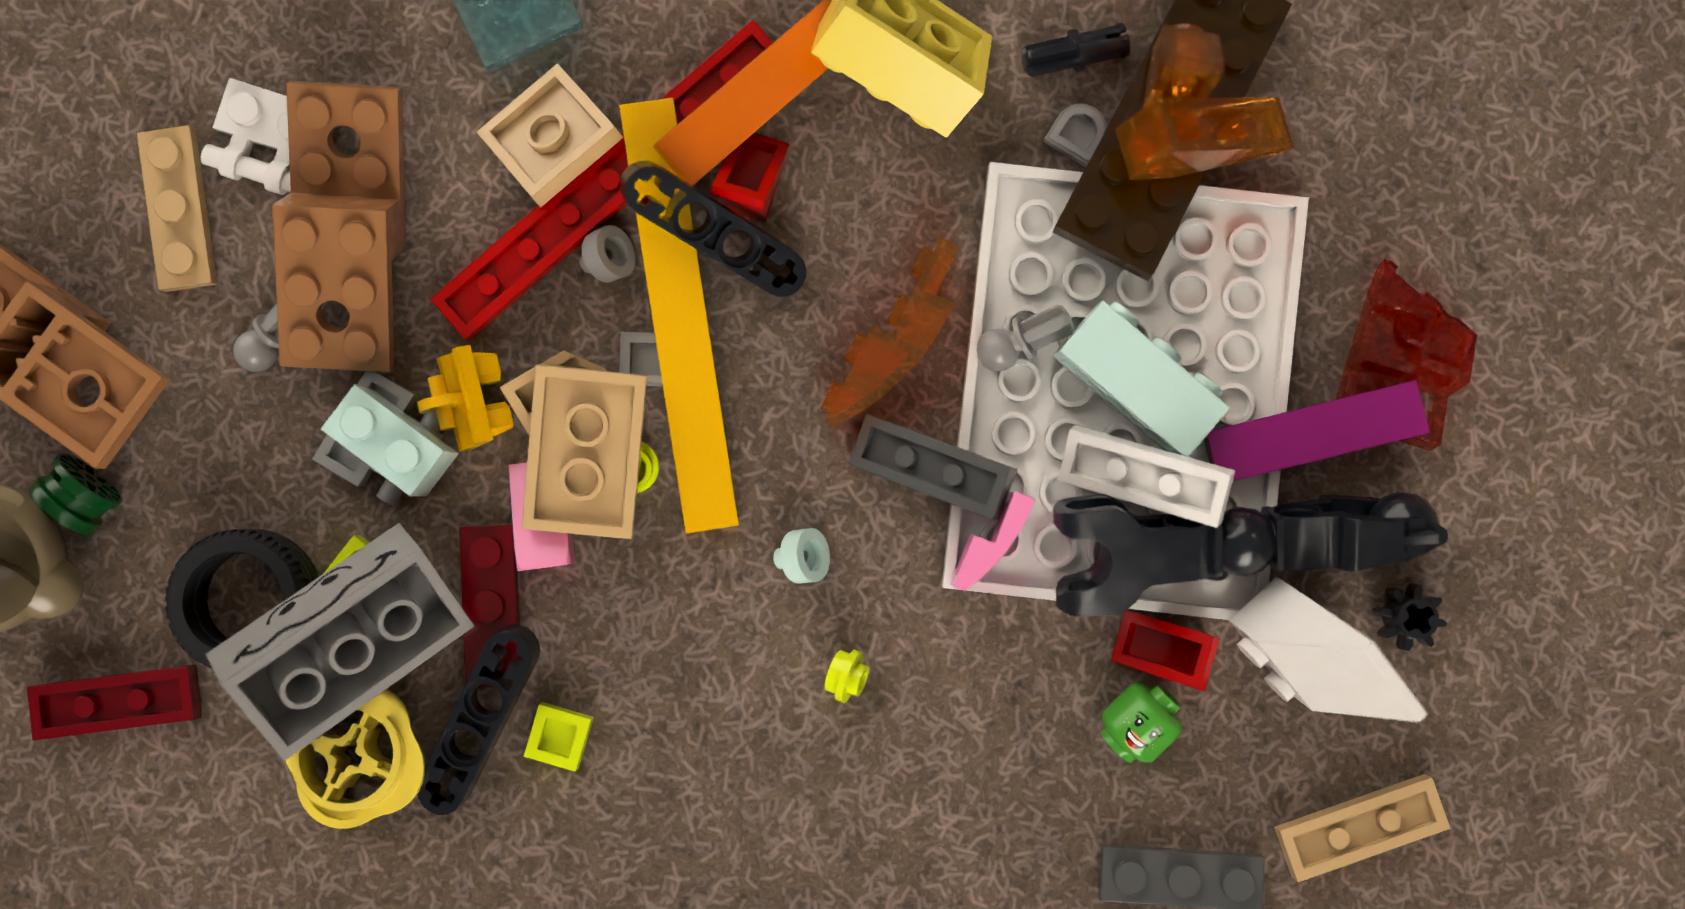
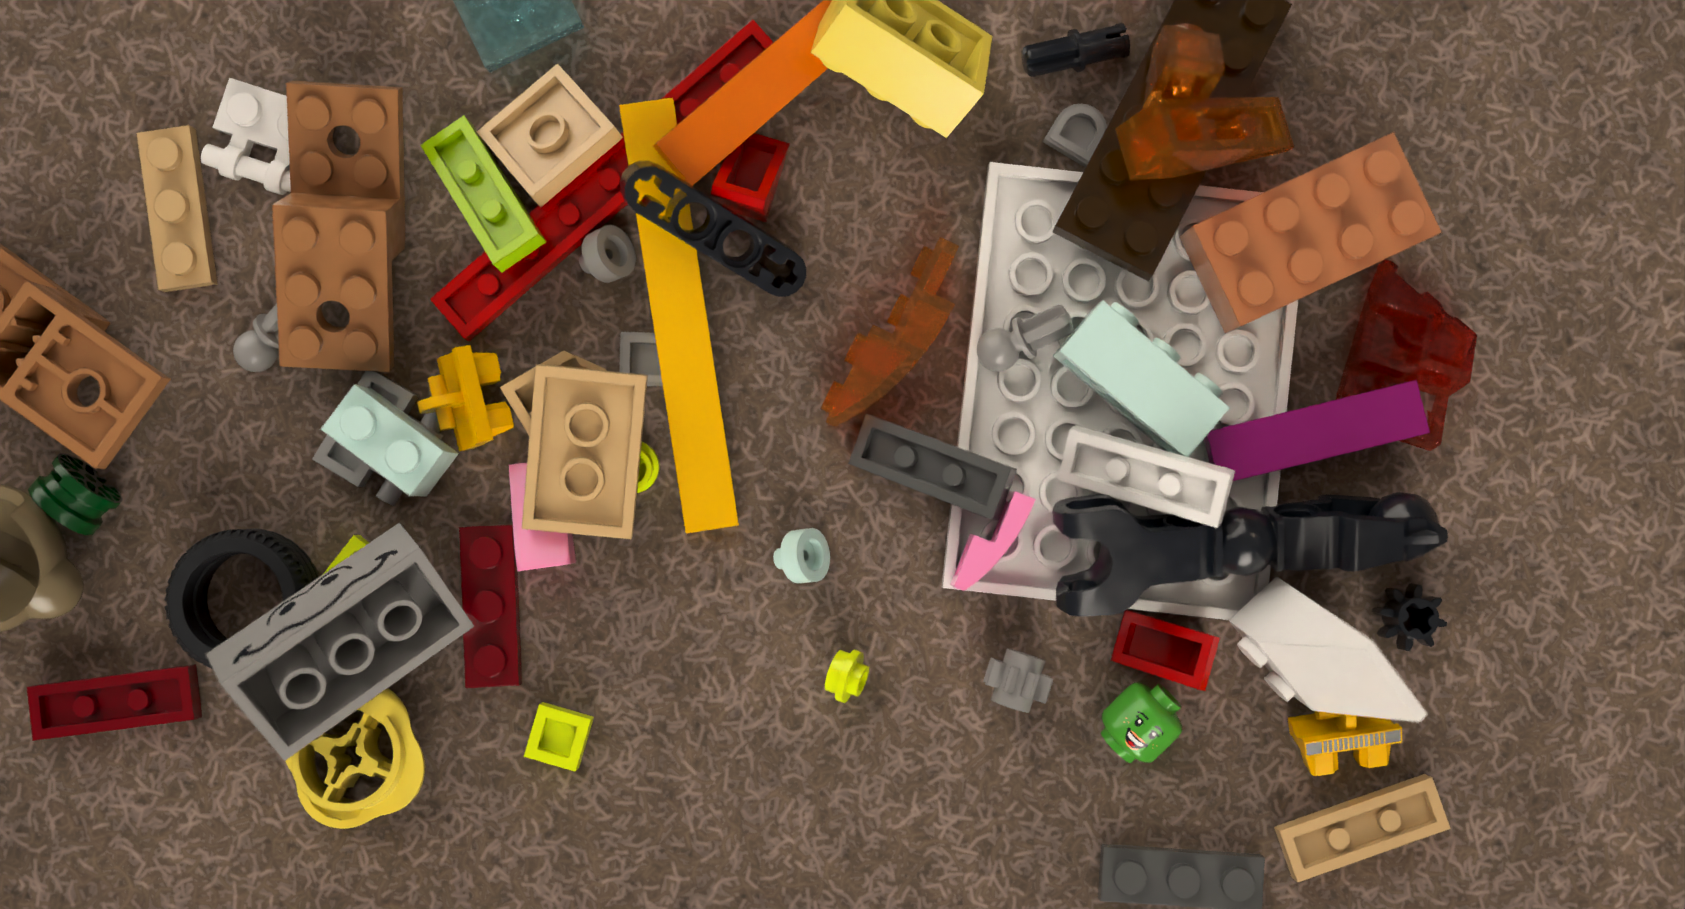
black beam [418,624,540,815] -> none
none -> lime plate [420,115,546,272]
none -> light grey gear [983,648,1053,713]
none -> nougat brick [1179,132,1442,333]
none -> yellow hips [1288,711,1403,776]

